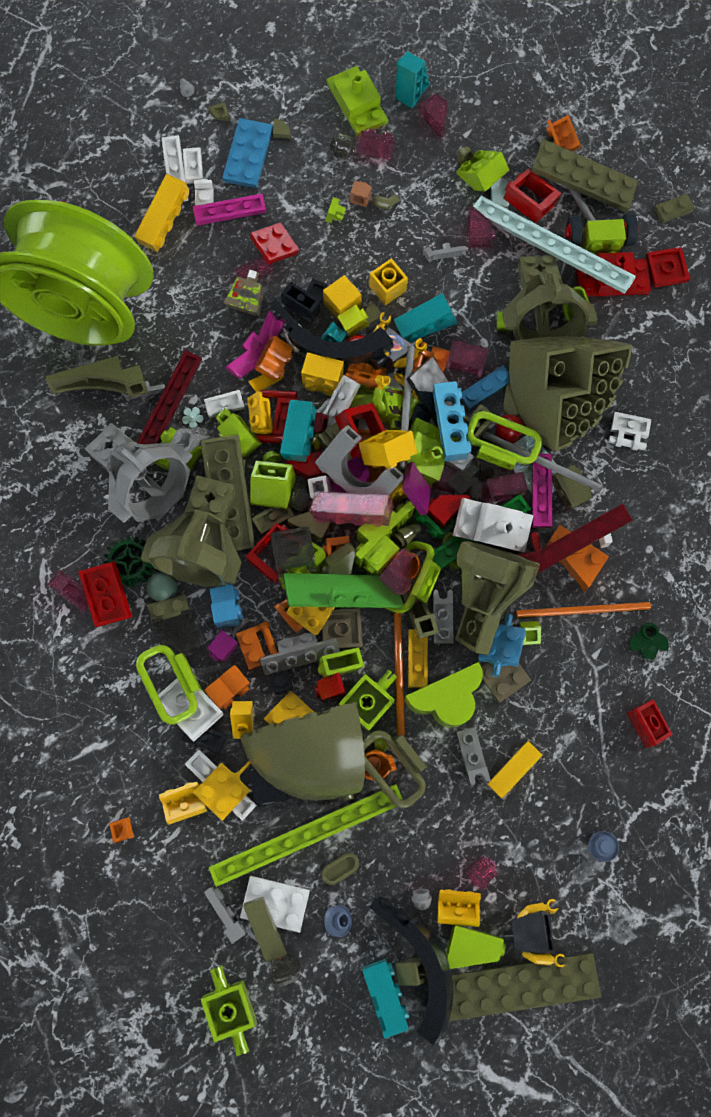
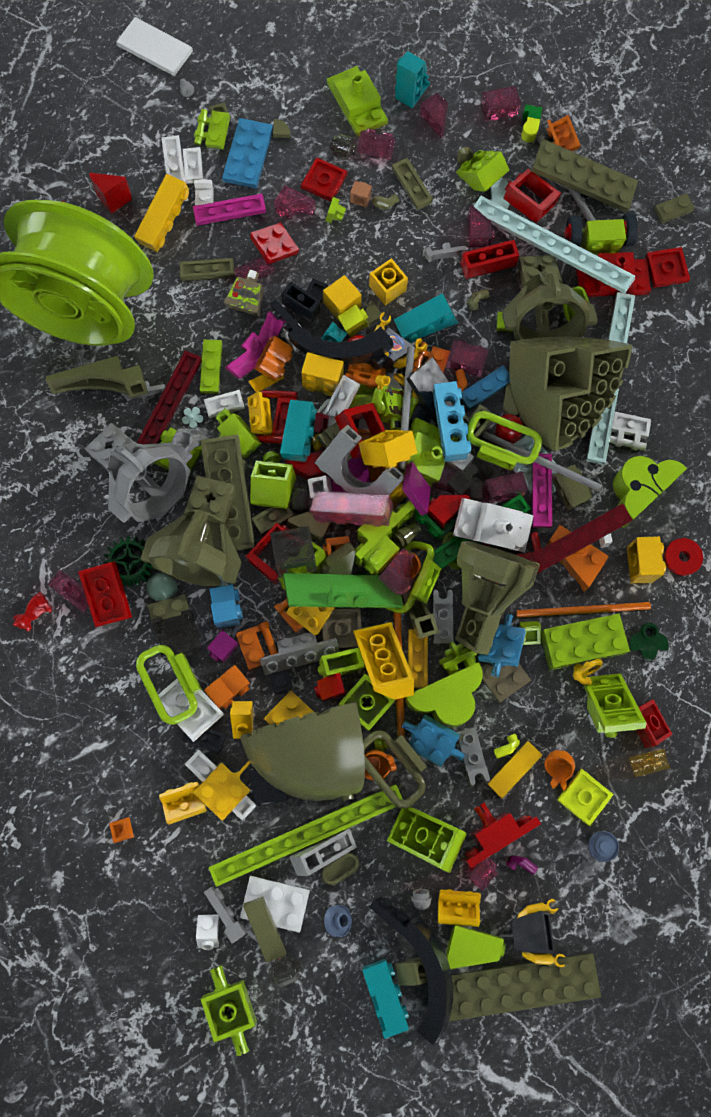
none -> red animal [13,591,52,632]
none -> red slope [89,173,132,214]
none -> white tile [116,17,193,76]
none -> olive tile [179,258,235,281]
none -> lime plate [194,109,230,149]
none -> white bracket [196,915,219,950]
none -> lime plate [200,339,223,394]
none -> clear pink arch [274,185,316,219]
none -> light grey slope [289,828,357,876]
none -> red tile [301,157,348,202]
none -> yellow slope [353,622,414,700]
none -> lime brick [387,806,467,873]
none -> olive plate [392,158,433,210]
none -> dark azure plate [402,715,465,767]
none -> lime hips [438,641,477,675]
none -> orange arm [455,369,468,392]
none -> red brick [460,240,520,279]
none -> red brick [462,802,541,868]
none -> olive arm [467,289,489,311]
none -> clear pink brick [480,86,521,121]
none -> neon yellow arm [494,734,520,759]
none -> magenta arm [506,855,538,875]
none -> leg [521,104,542,143]
none -> lime brick [541,613,630,671]
none -> orange piece [544,750,575,790]
none -> neon yellow tile [557,768,614,826]
none -> yellow piece [573,659,603,685]
none -> lime brick [582,673,646,738]
none -> light aqua plate [586,292,635,465]
none -> lime brick [613,456,687,528]
none -> yellow brick [627,536,666,584]
none -> clear yellow hips [629,749,670,777]
none -> red tile [664,538,704,576]

